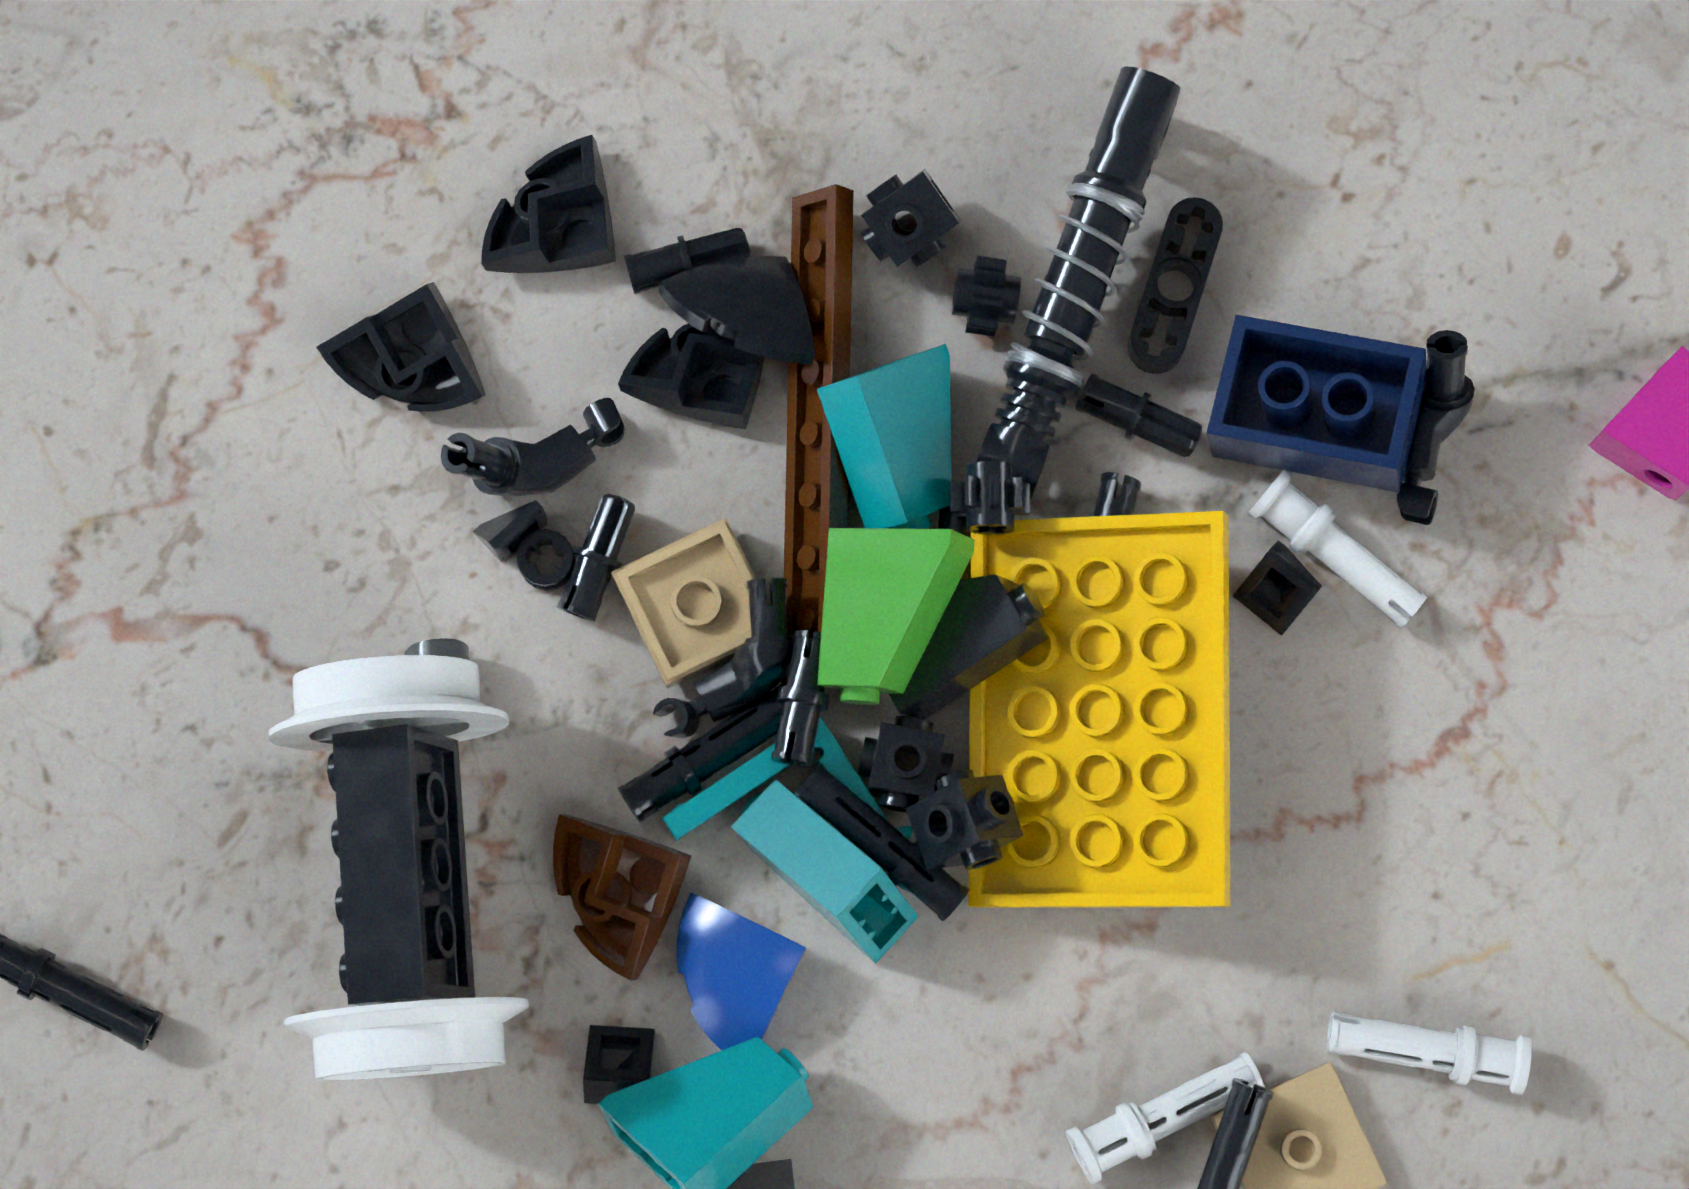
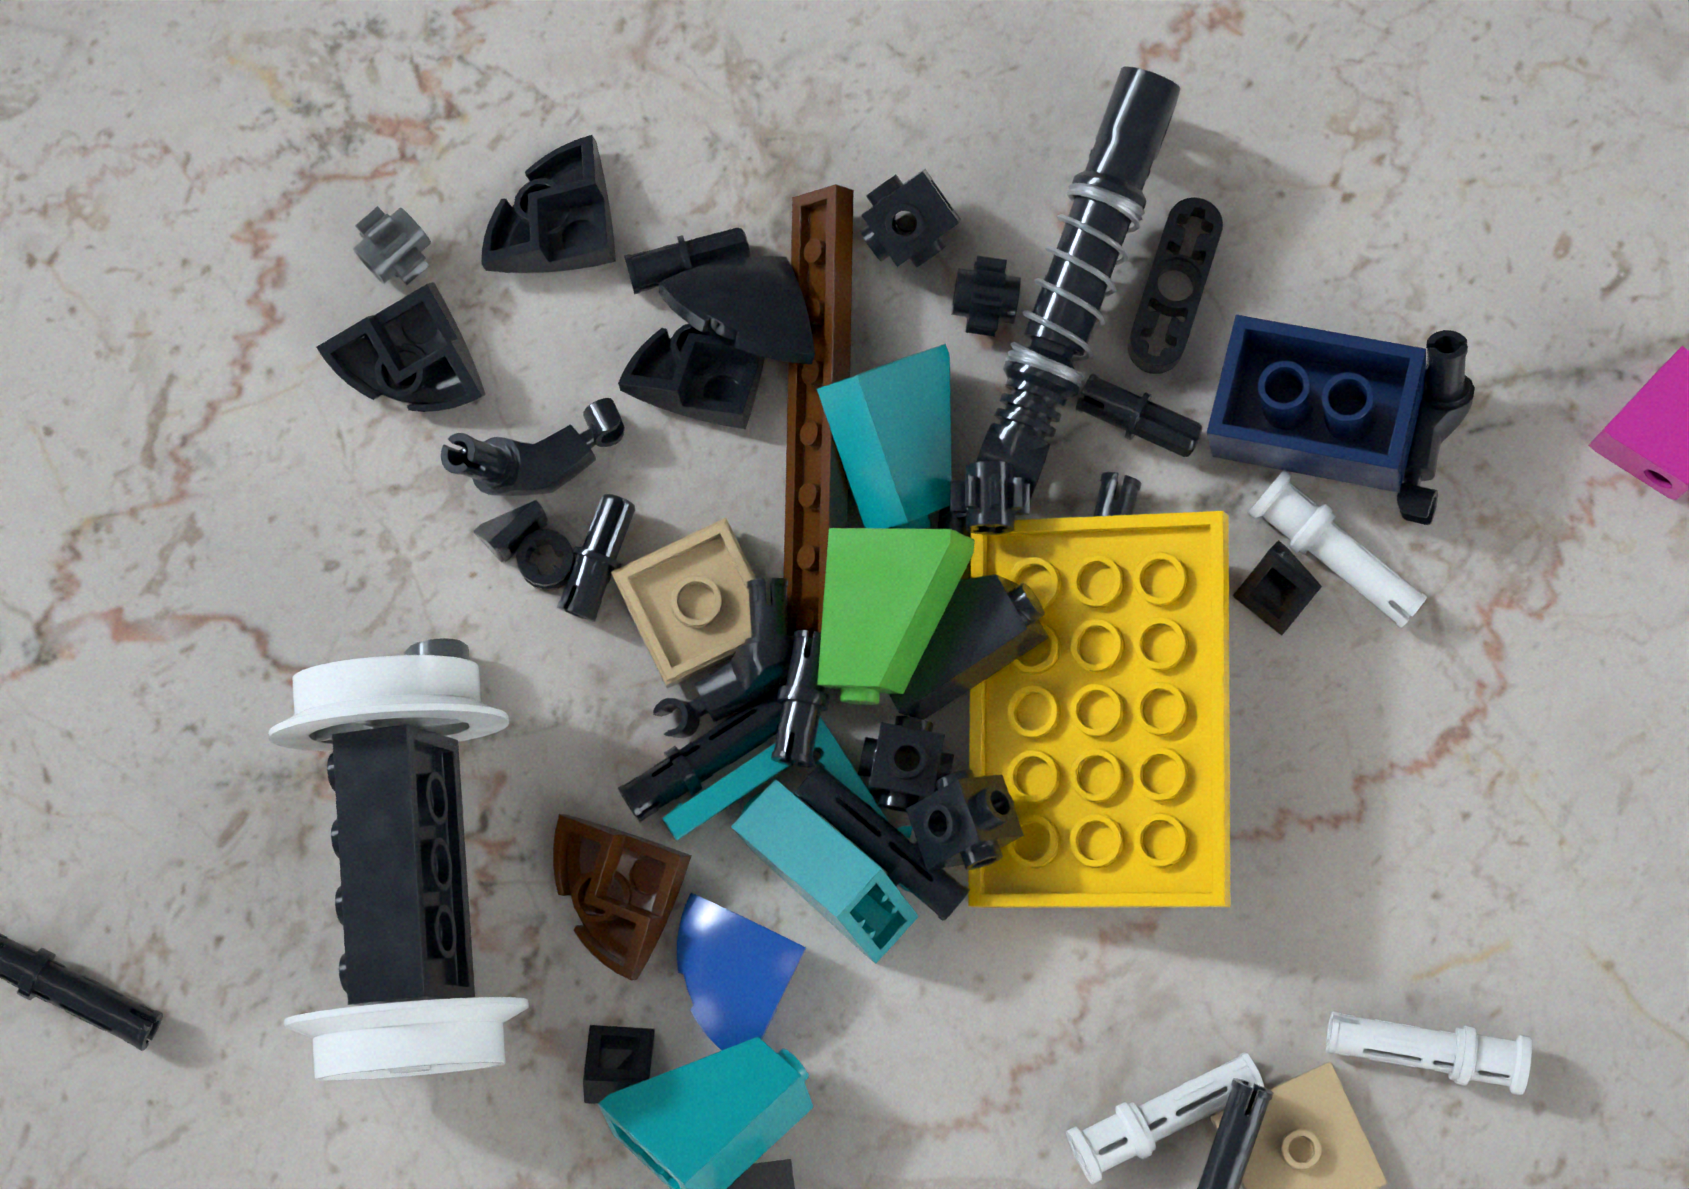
none -> dark grey gear [353,206,431,285]

